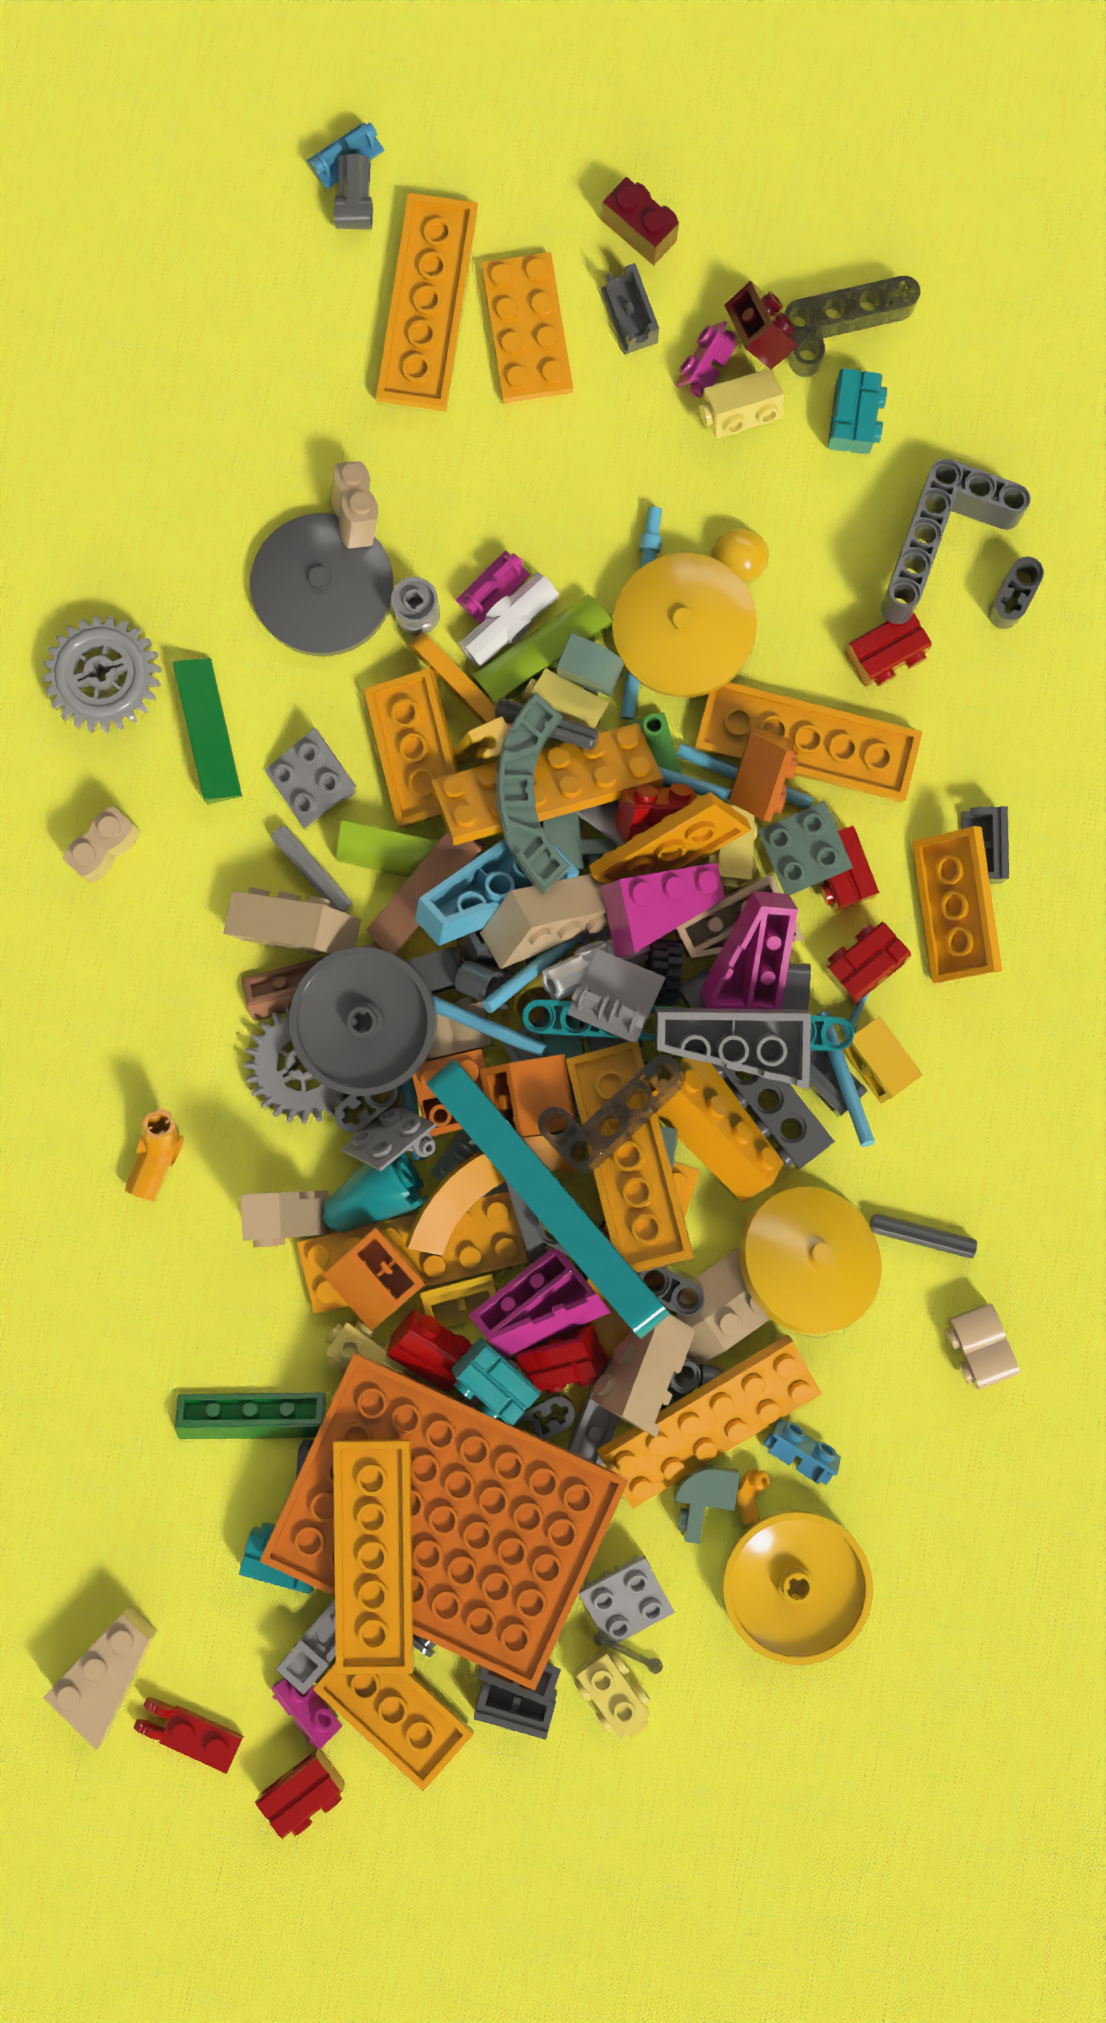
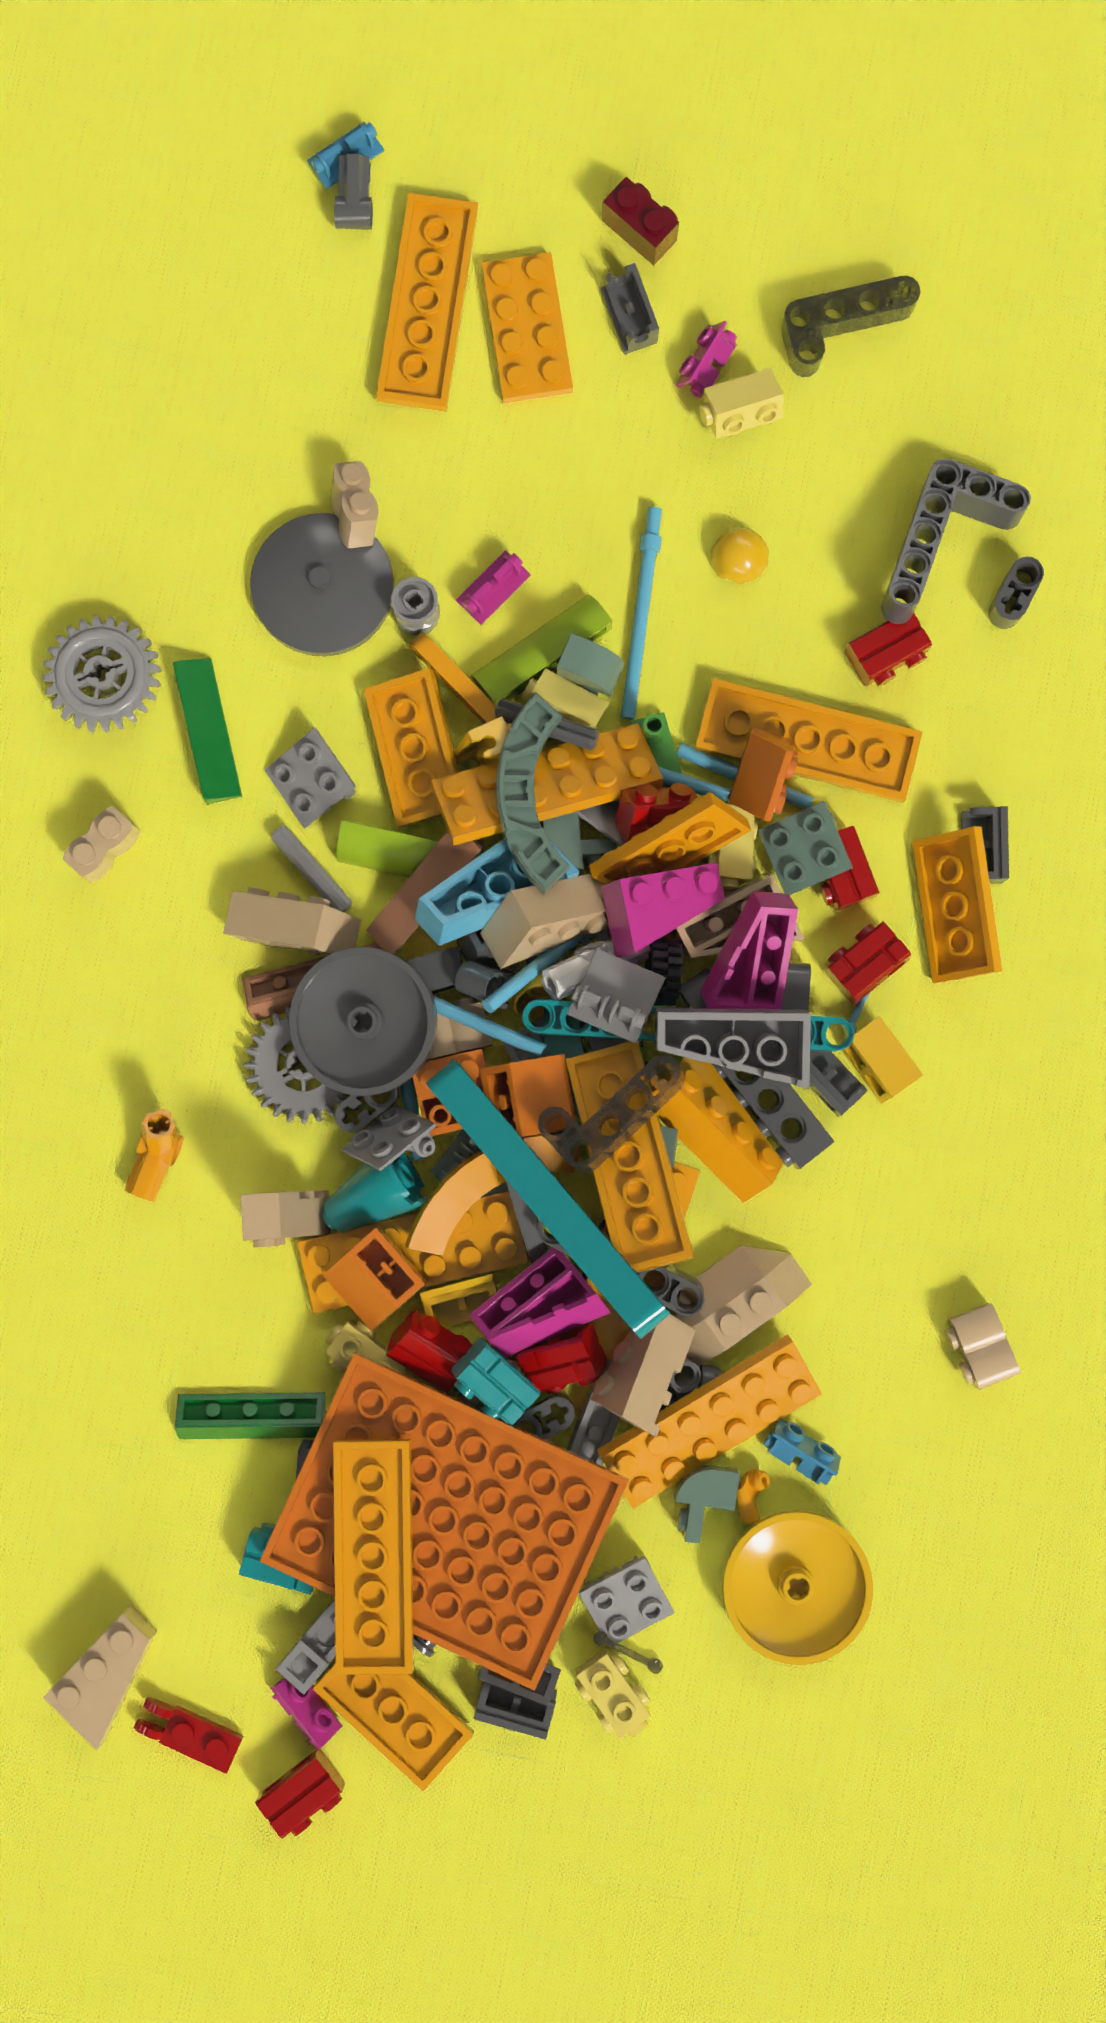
white piece [459,572,559,668] -> none
yellow dish [612,553,757,698] -> none
dark red brick [724,280,798,370] -> none
yellow dish [739,1187,882,1335] -> none
medium azure bar [816,1011,875,1147] -> none
teal brick [827,368,887,454] -> none
dark grey axle [870,1214,978,1258] -> none

